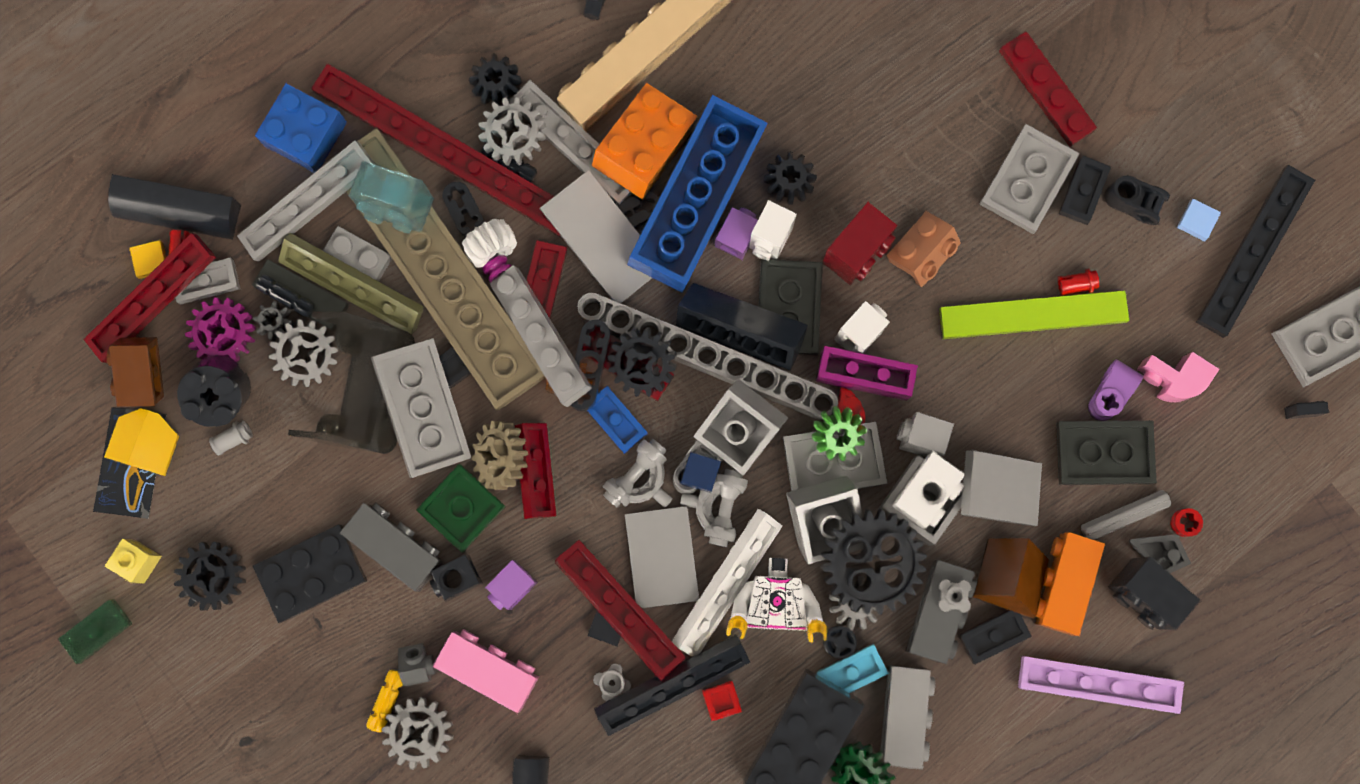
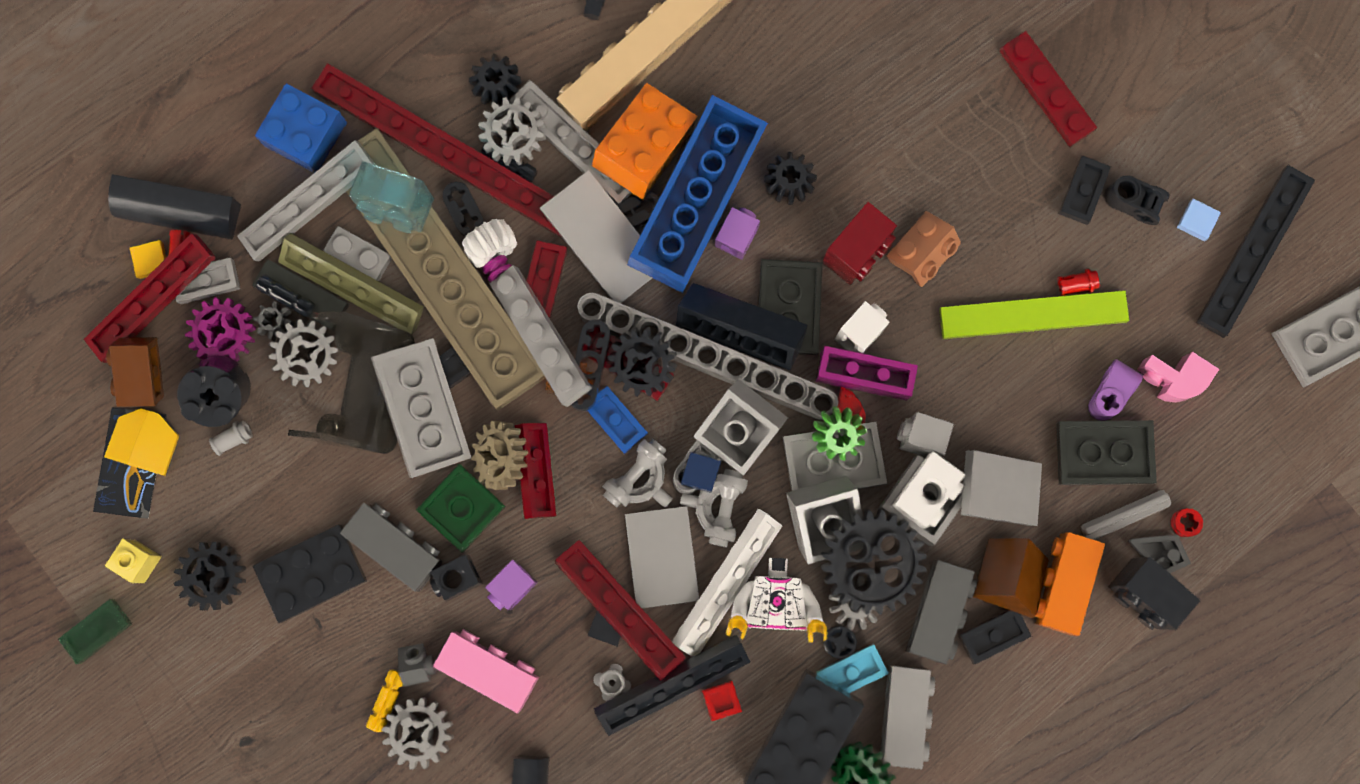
white brick [749,200,797,261] -> none
light grey plate [938,580,971,613] -> none
light grey plate [980,124,1080,234] -> none
lavender plate [1018,656,1184,714] -> none
black tile [1284,401,1329,419] -> none

